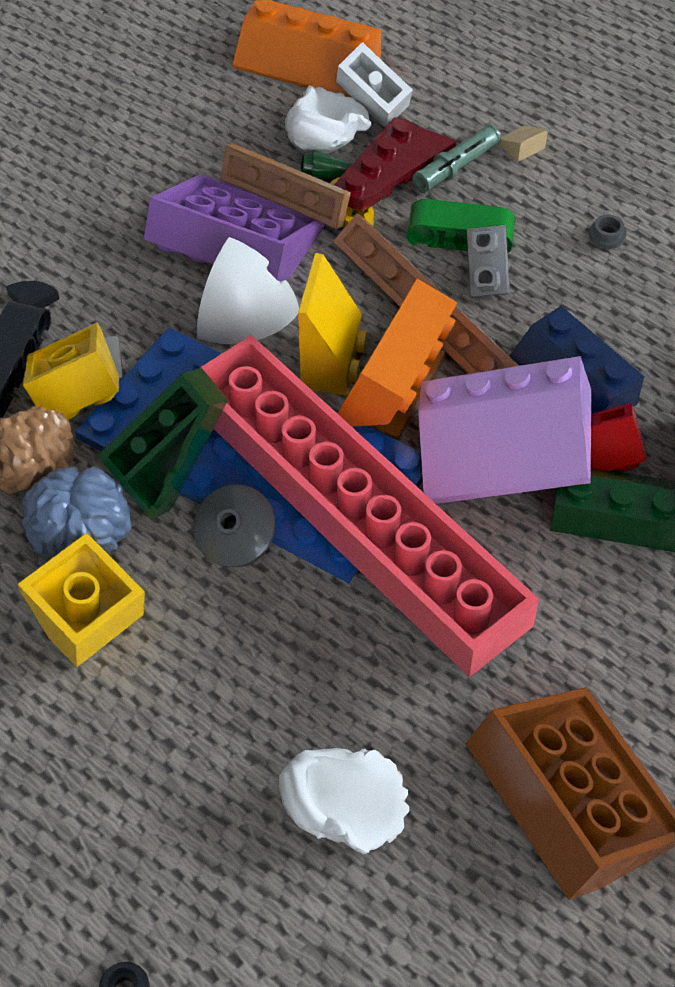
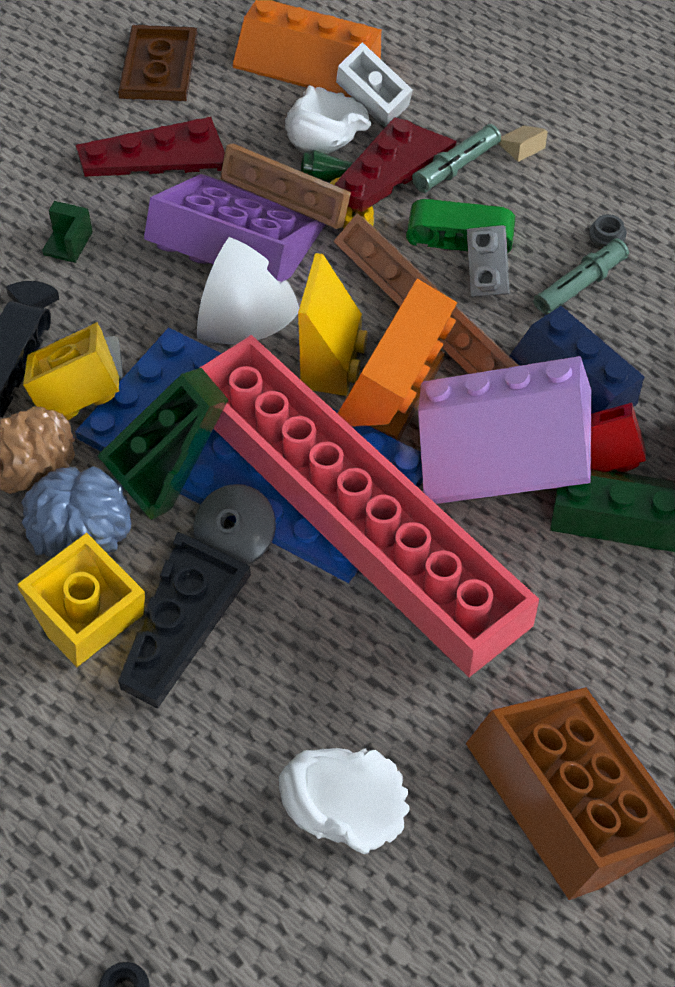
none -> dark green panel [42,201,93,263]
none -> dark red wing [76,117,225,177]
none -> reddish brown tile [118,25,198,101]
none -> black wing [118,531,251,709]
none -> sand green pin [533,238,629,315]

